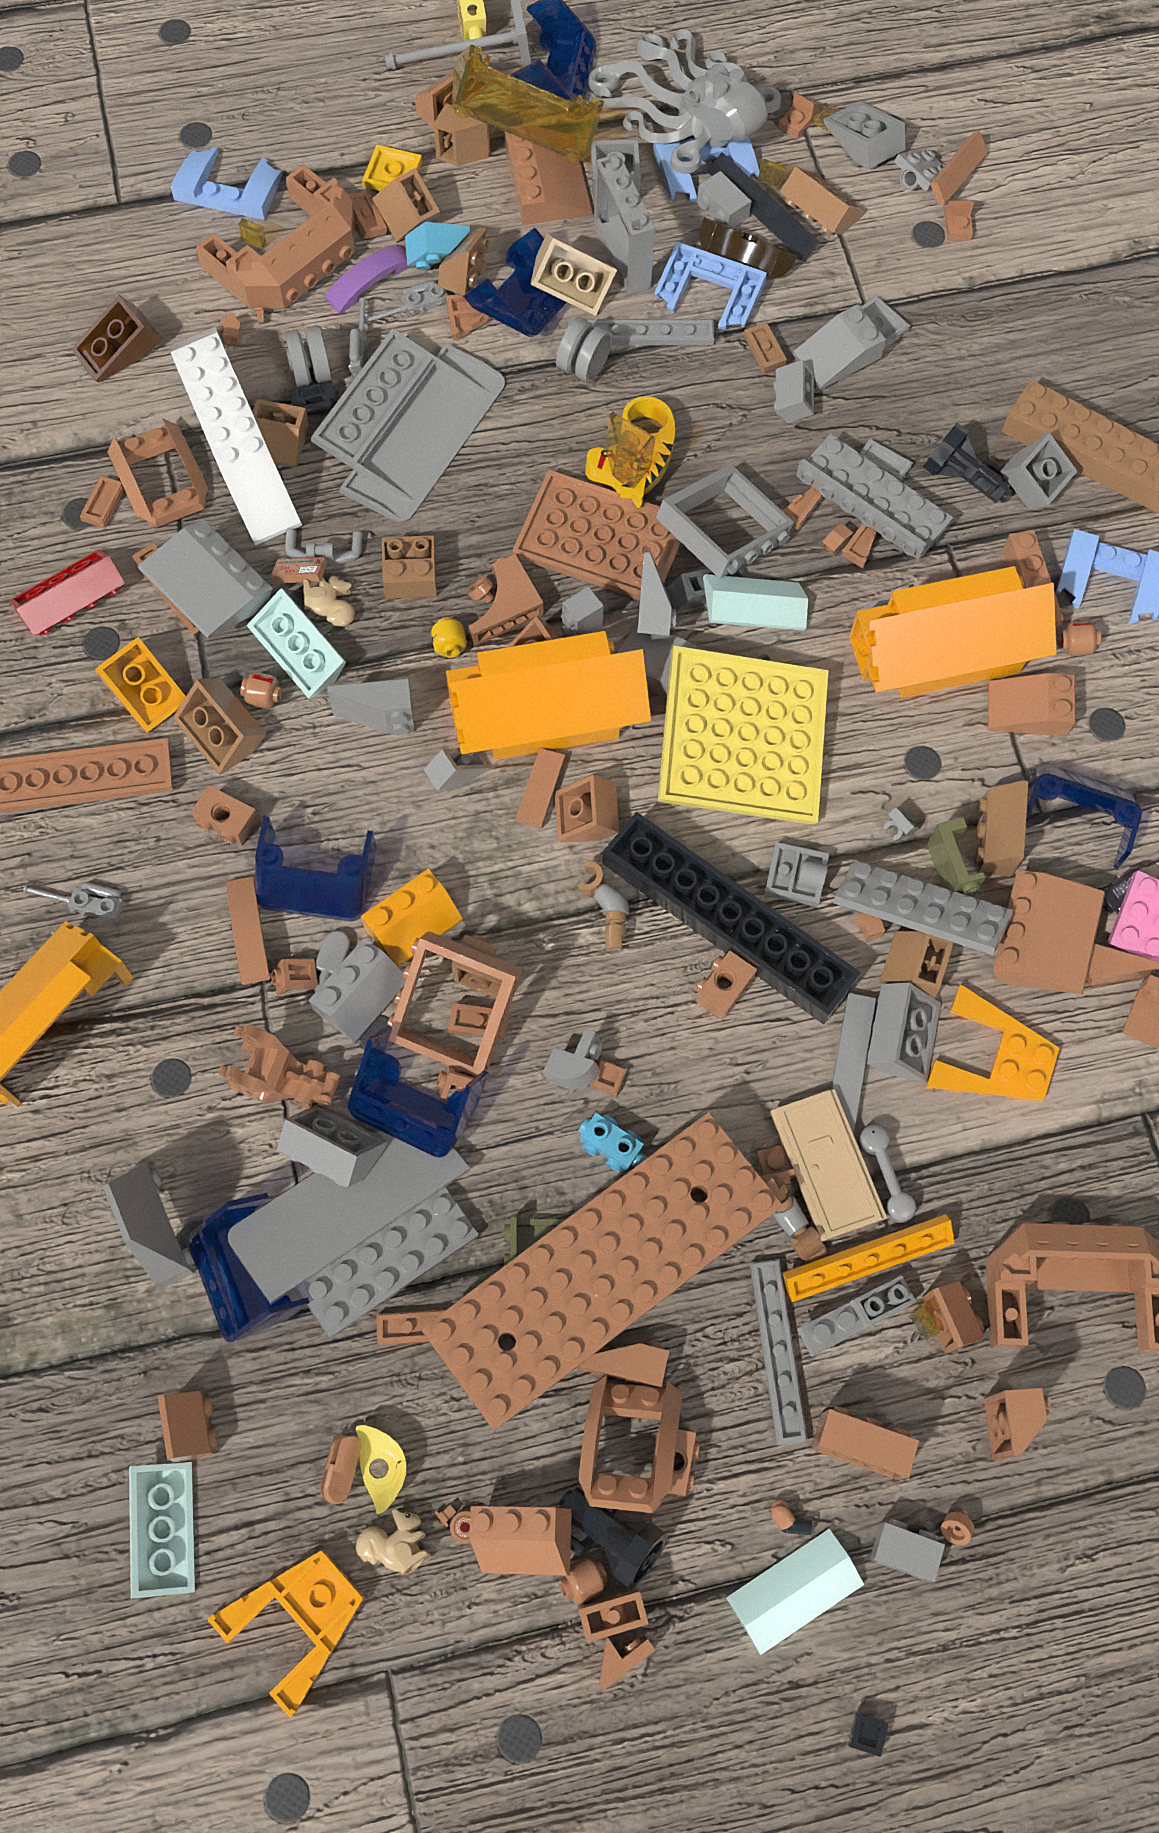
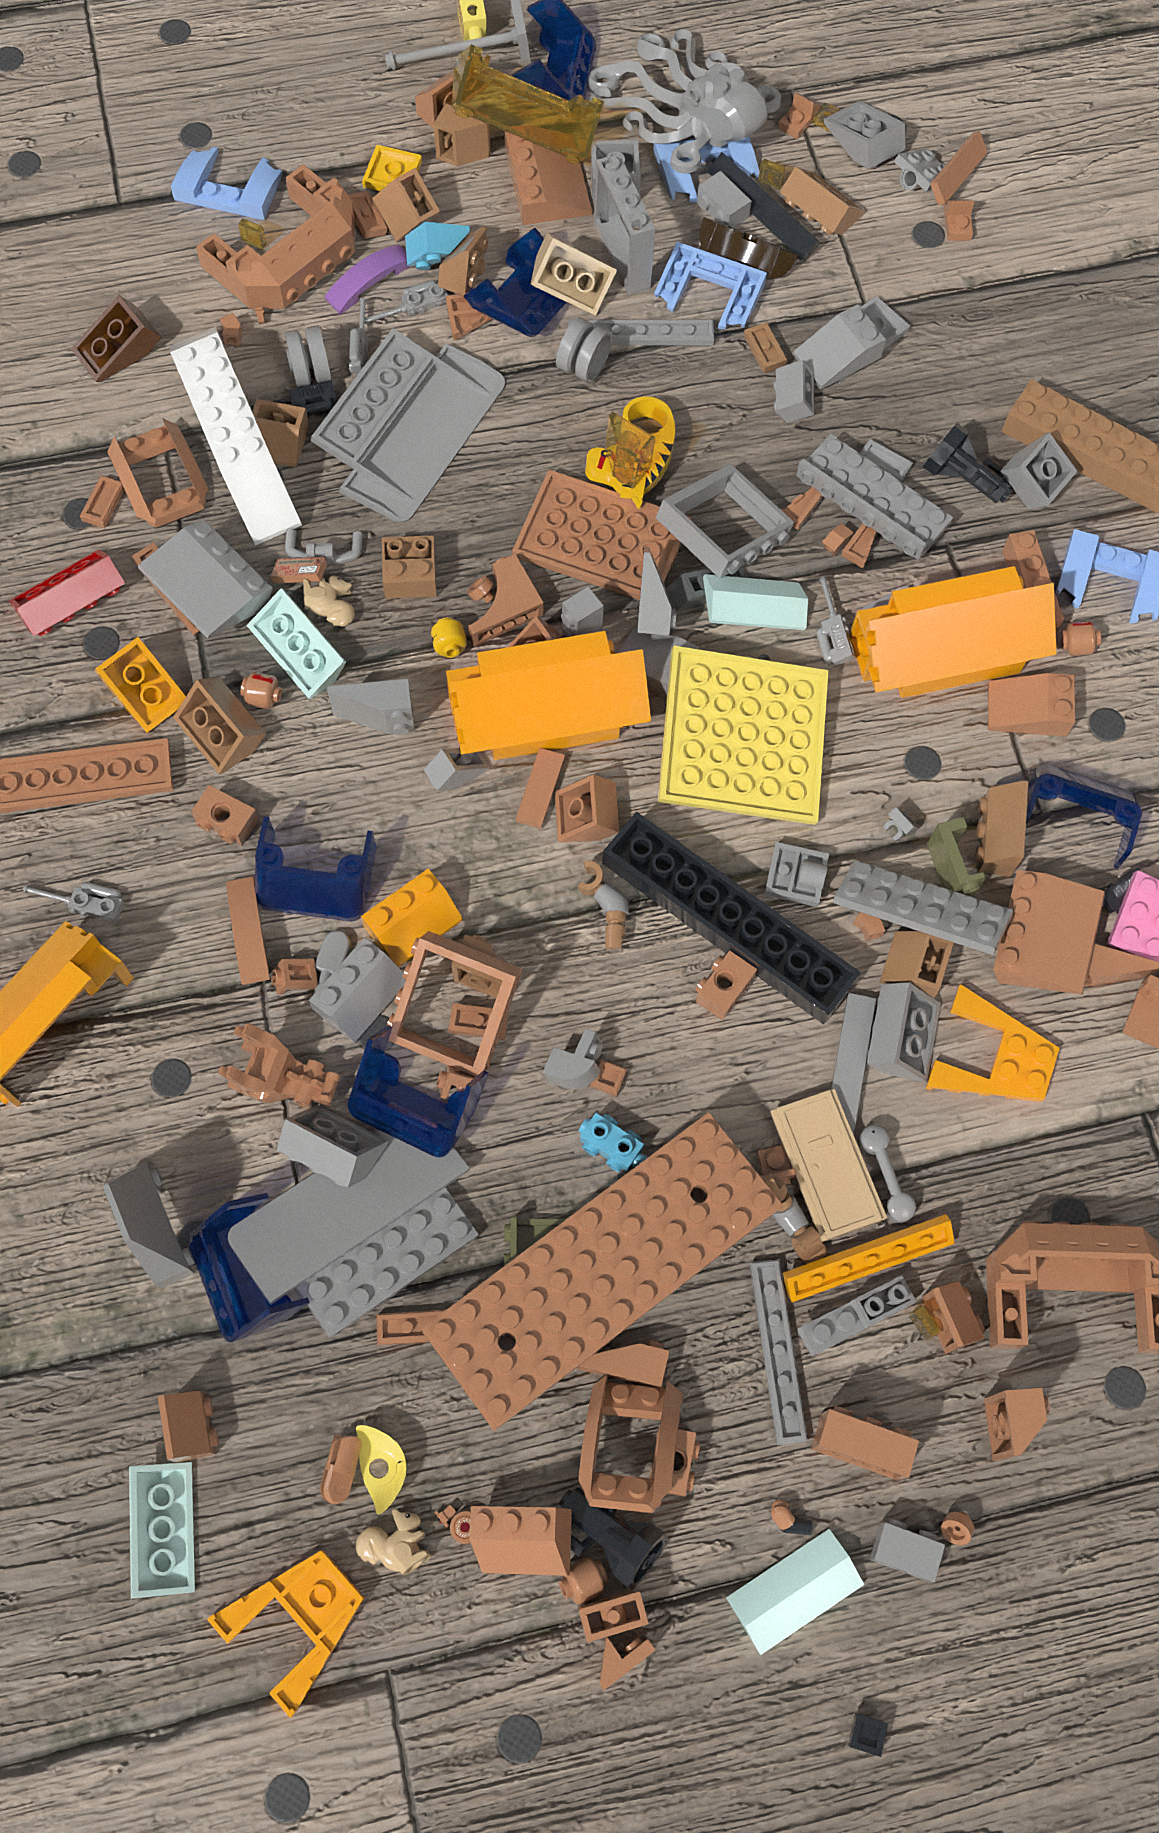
none -> light grey piece [816,577,855,666]

